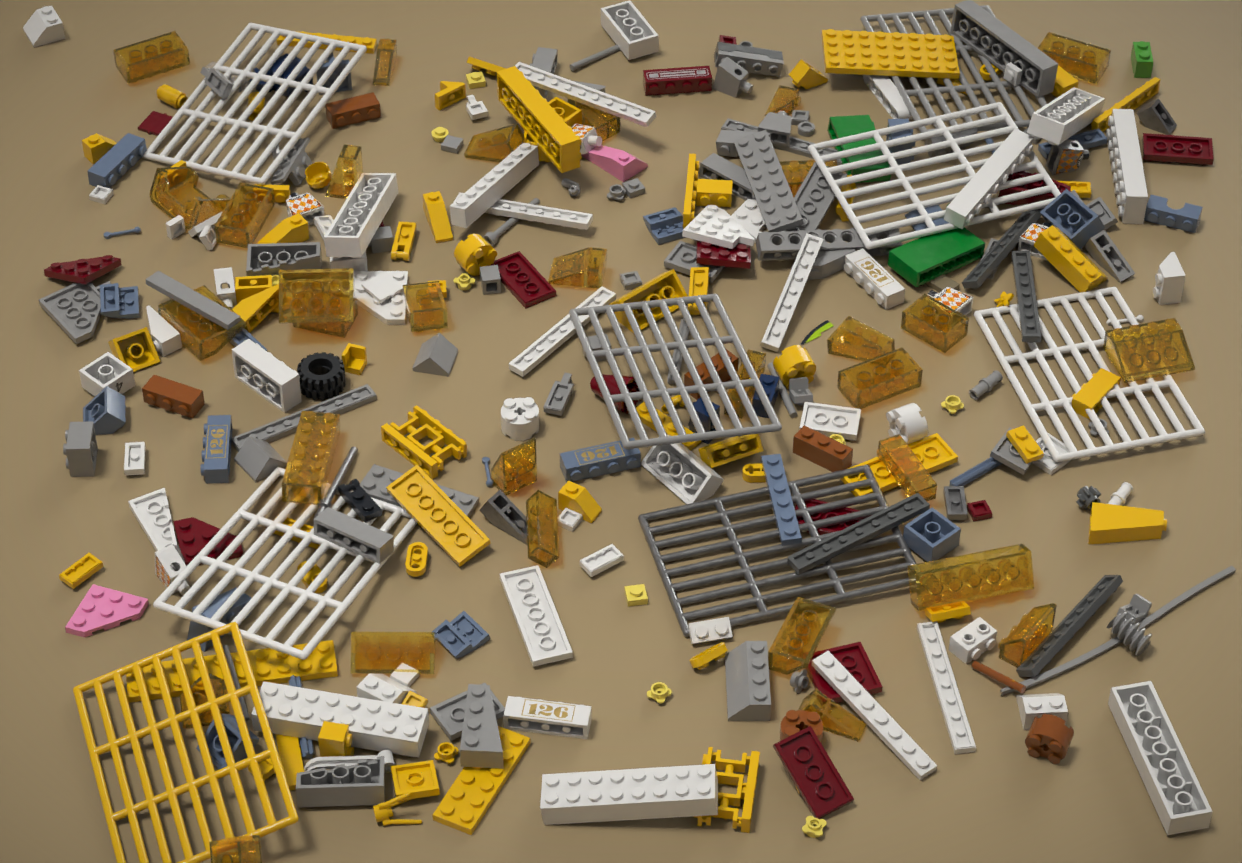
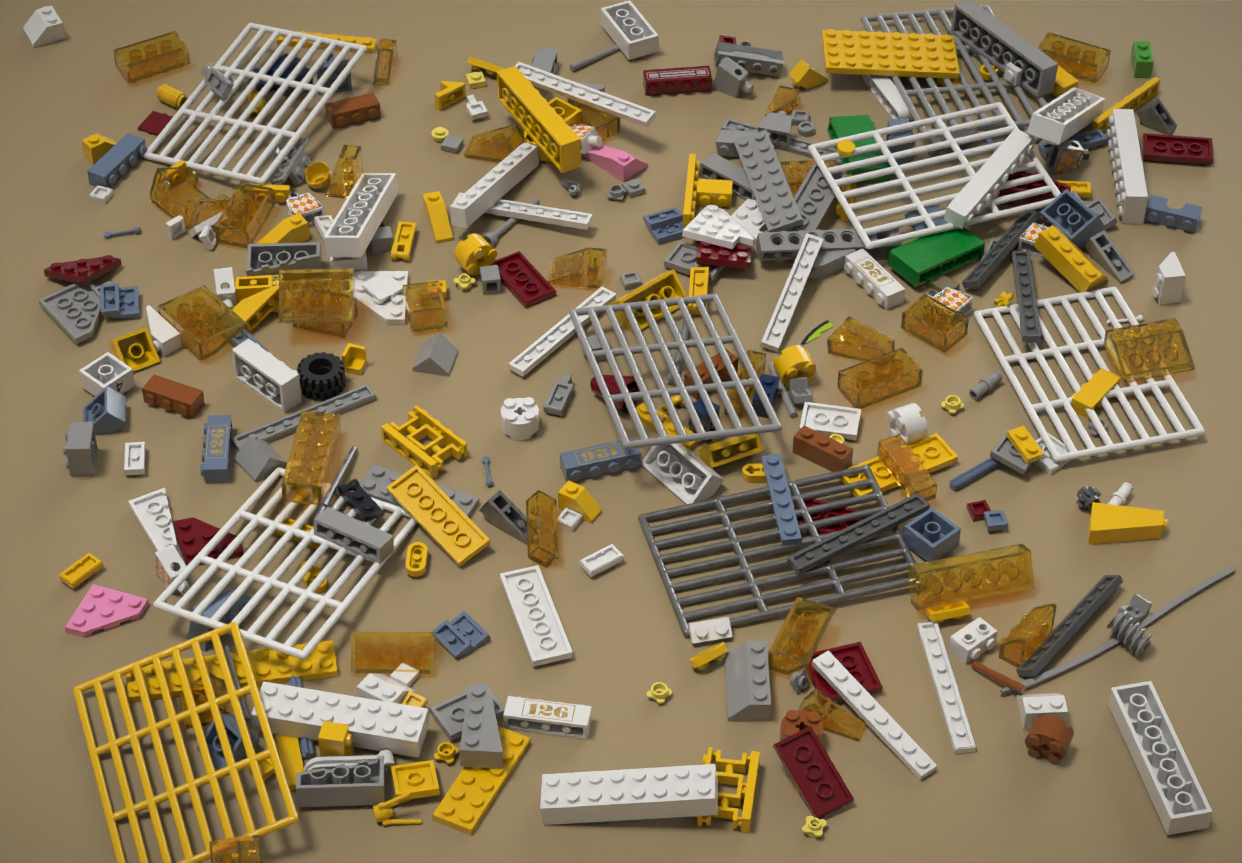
light grey tile [146,271,241,330] -> none
clear yellow slope [491,438,537,496] -> none
light yellow plate [624,584,648,607] -> none
flat silver plate [943,486,968,520] -> none
none -> yellow tile [837,140,855,157]
none -> sand blue plate [984,510,1008,531]

